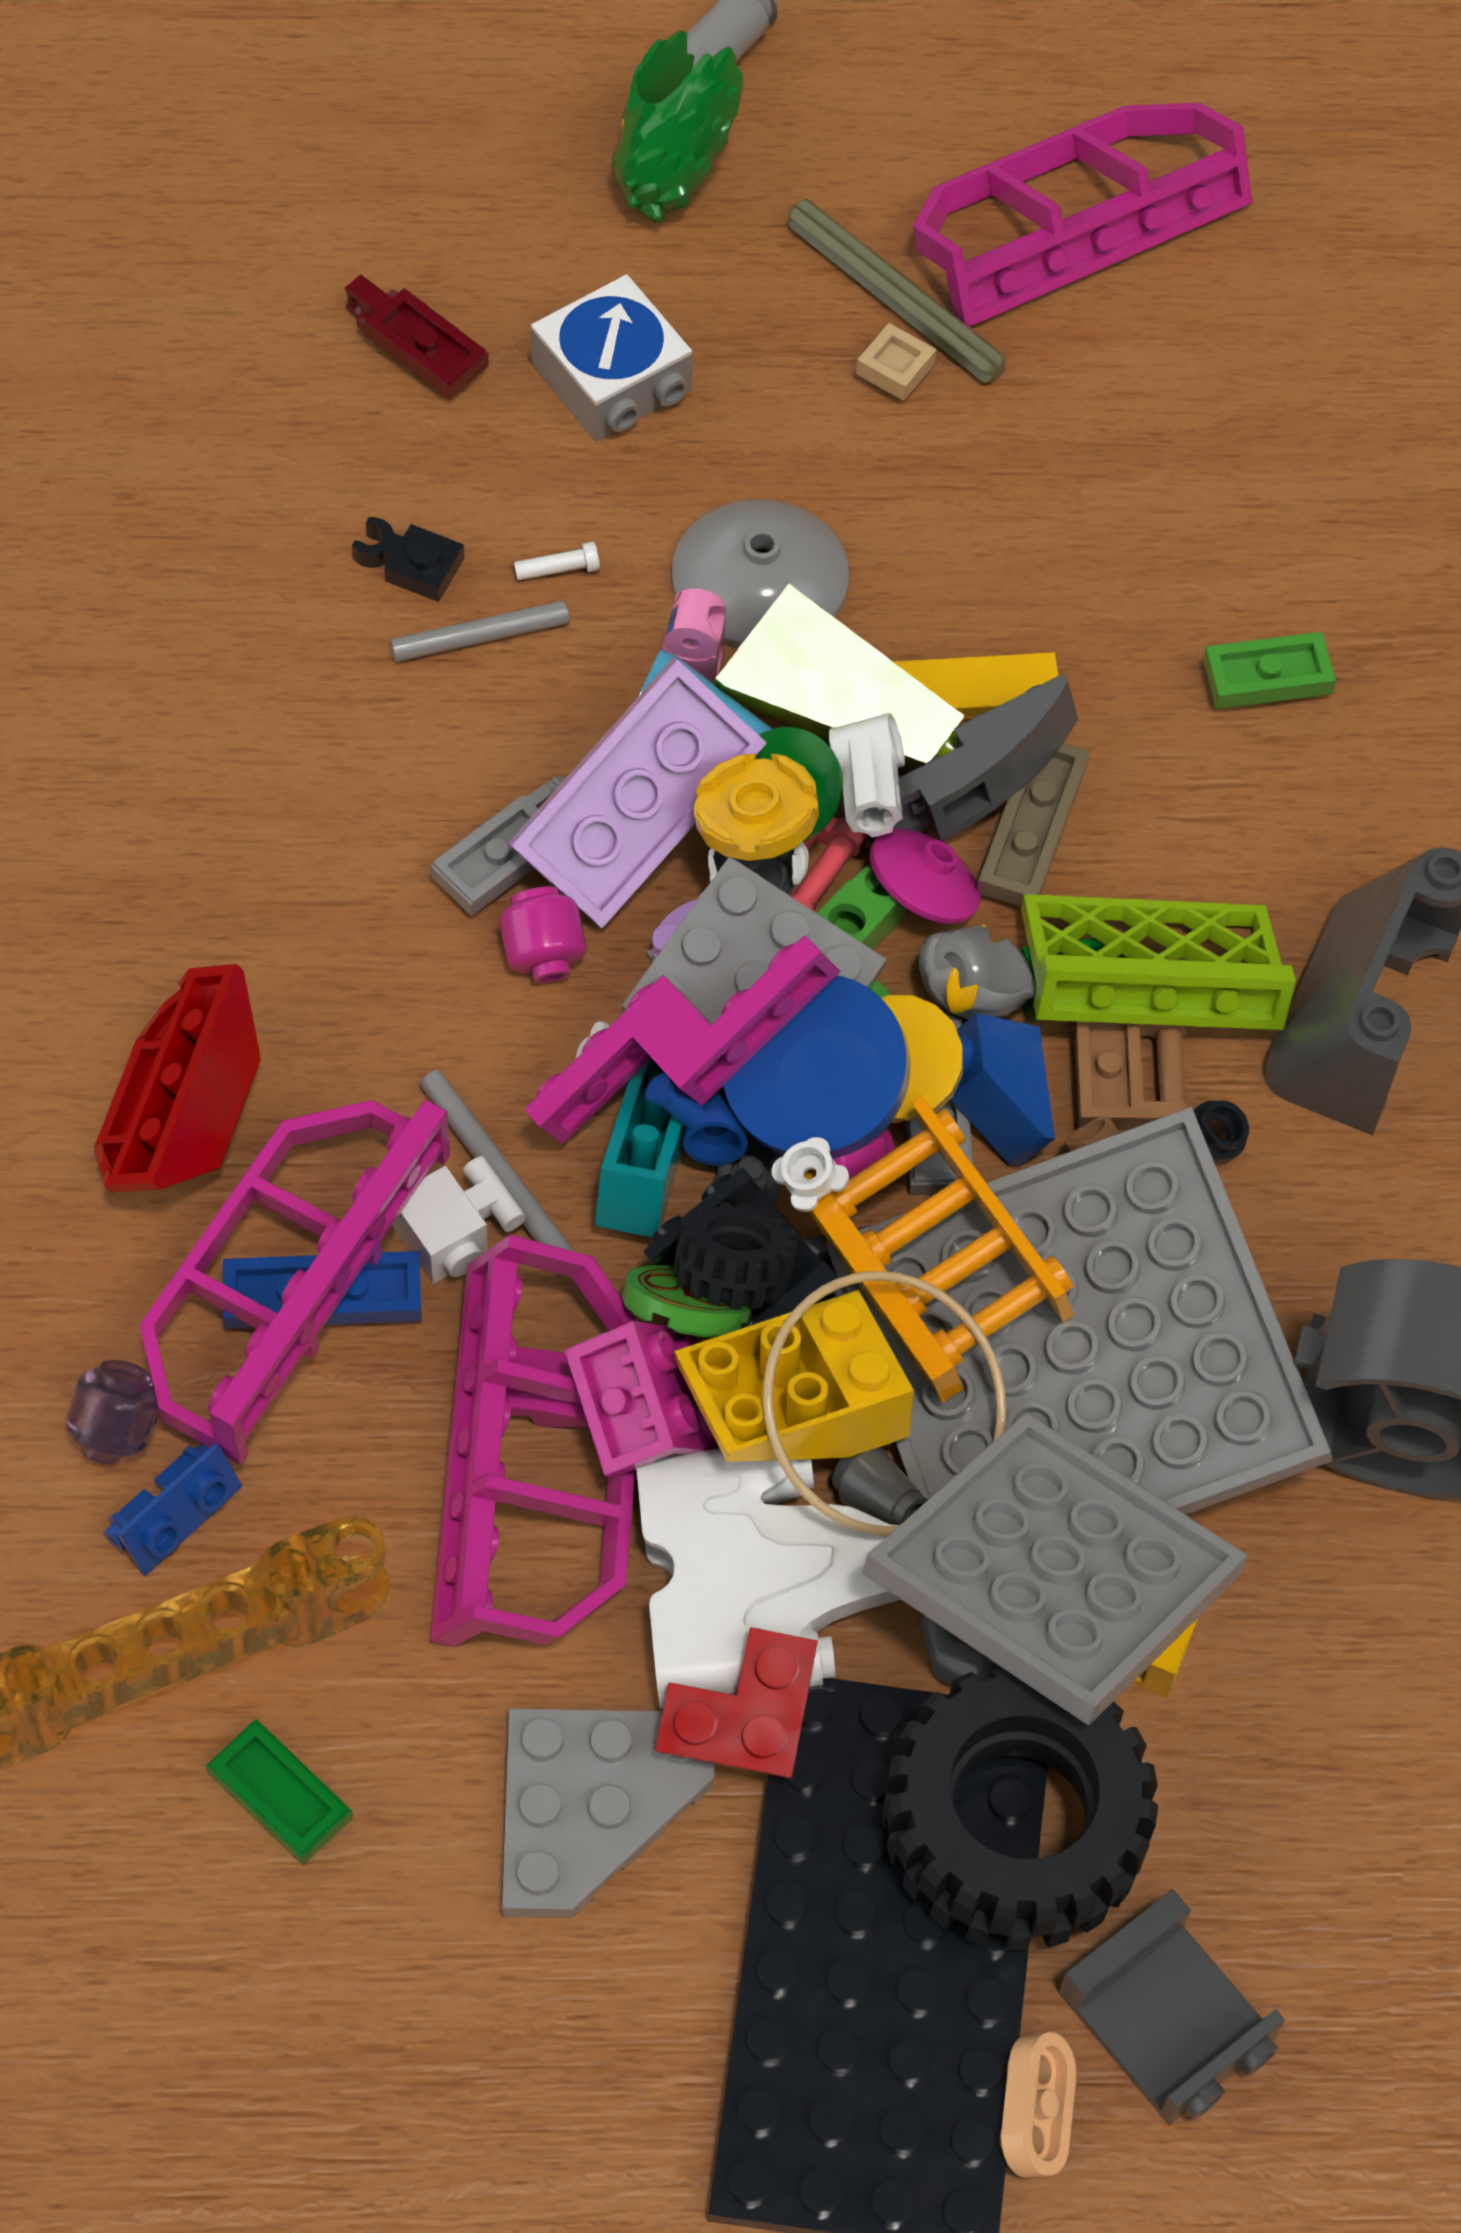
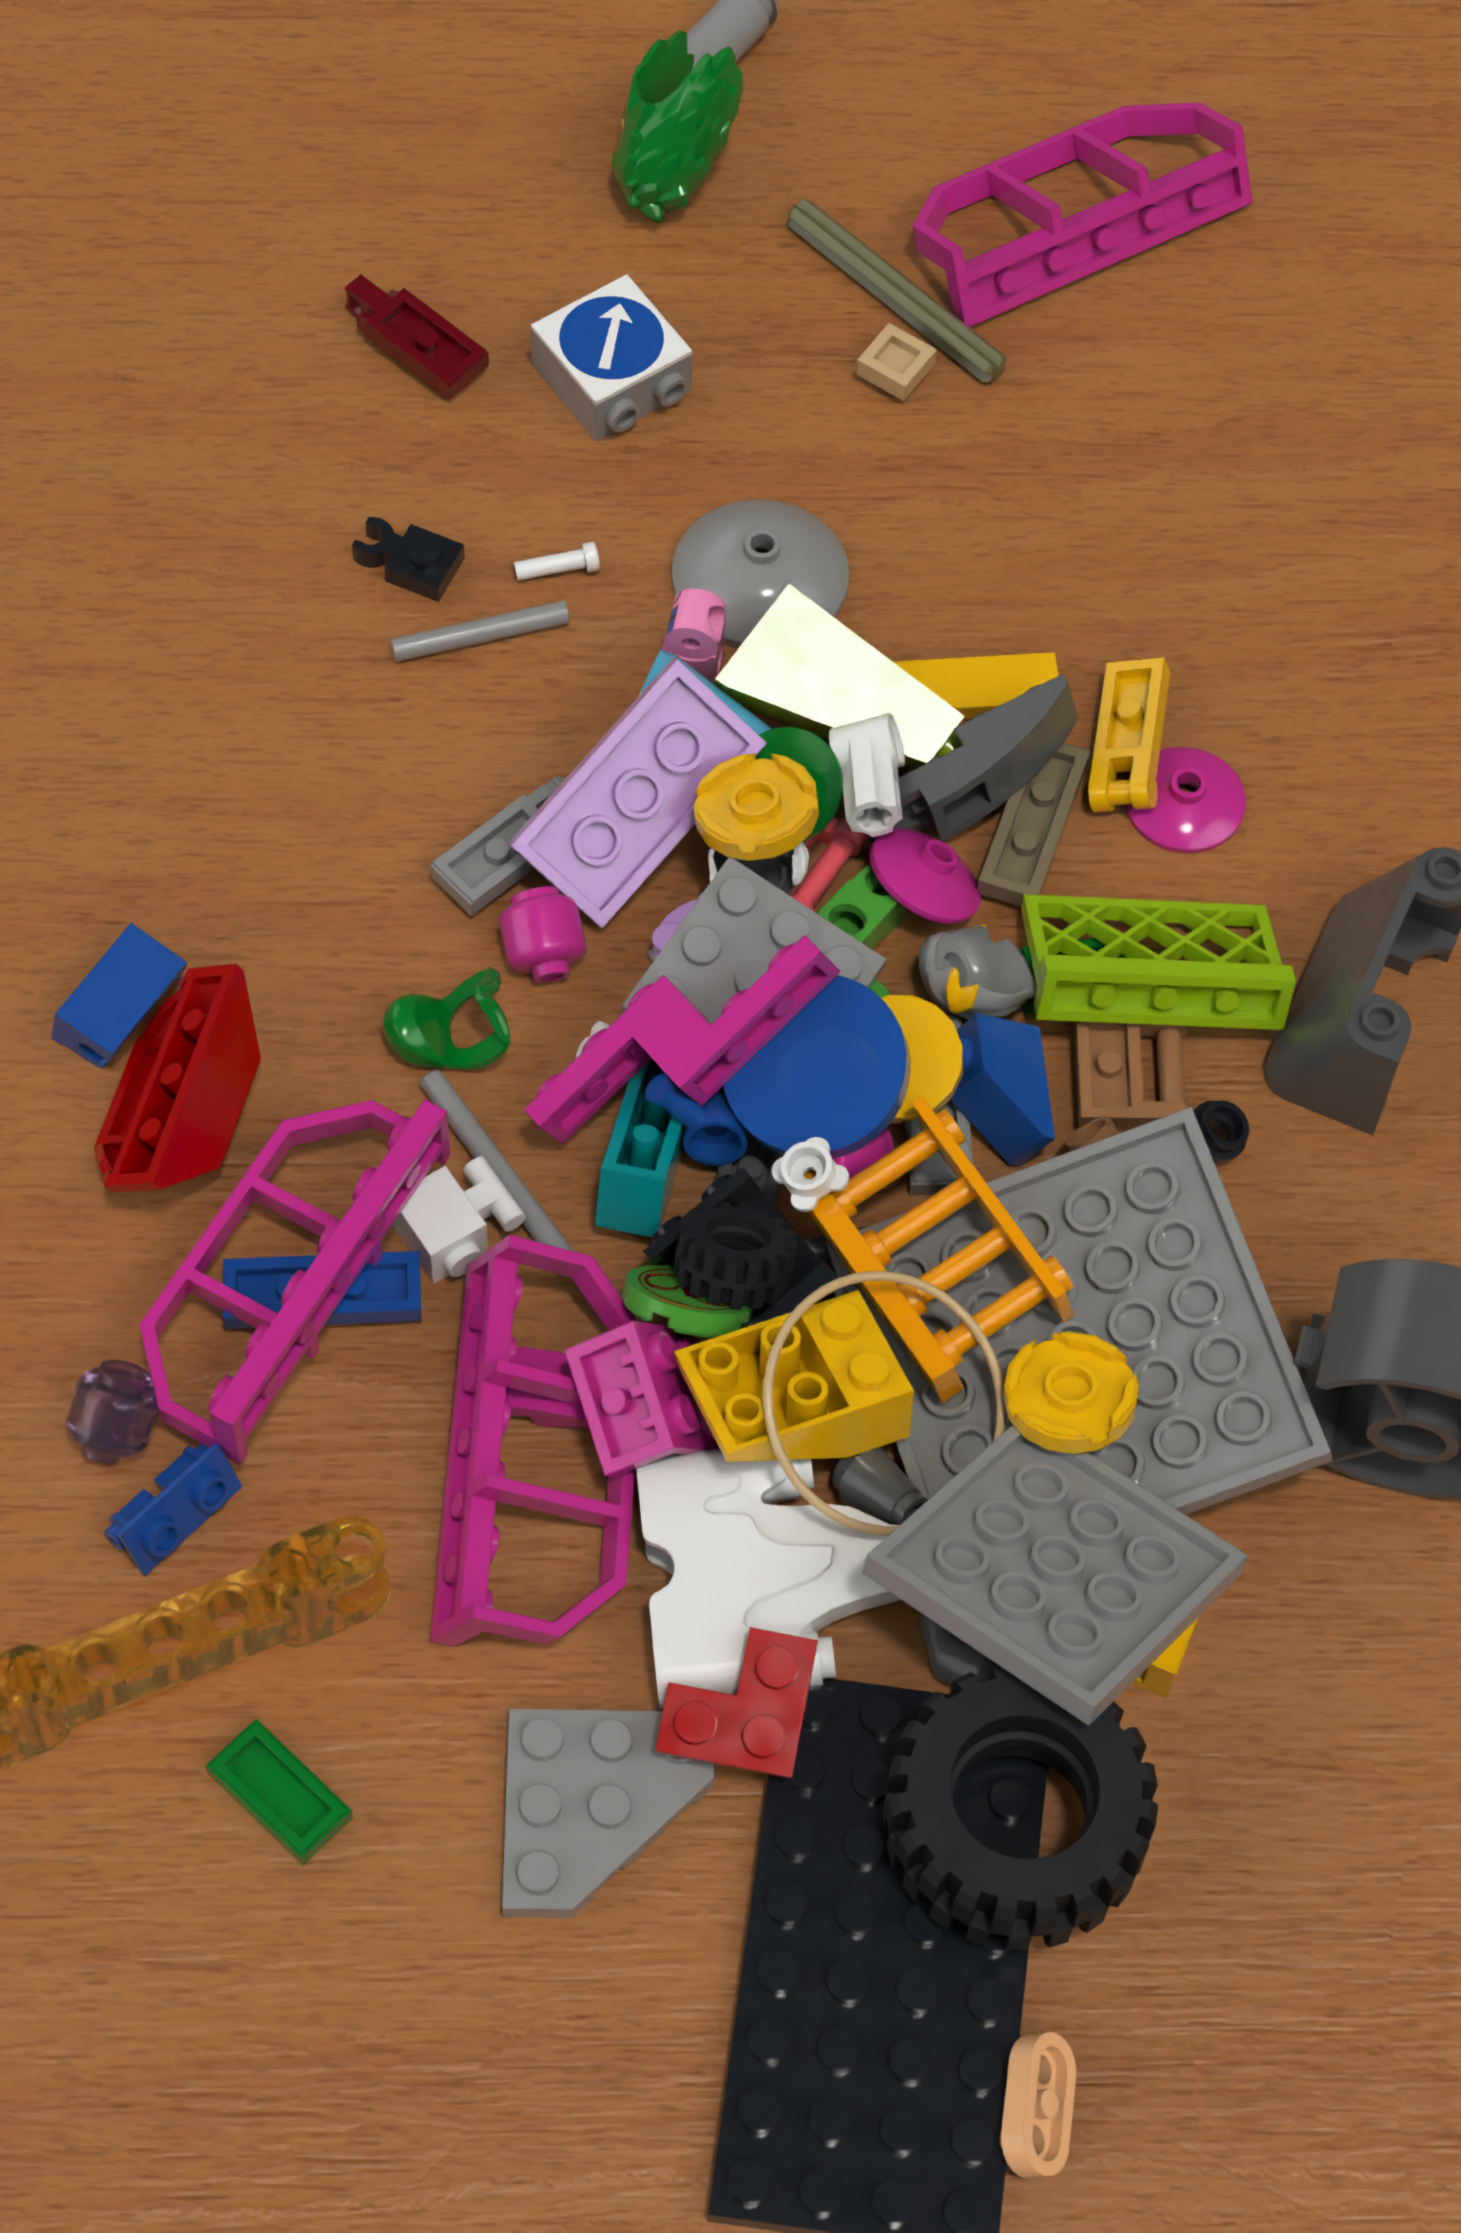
dark grey panel [1059,1888,1285,2125] -> none
bright green plate [1203,632,1336,709] -> none
none -> blue hinge [51,923,187,1069]
none -> green piece [383,967,510,1070]
none -> yellow tile [1003,1331,1139,1454]
none -> yellow plate [1088,657,1171,813]
none -> dark pink dish [1125,747,1246,854]

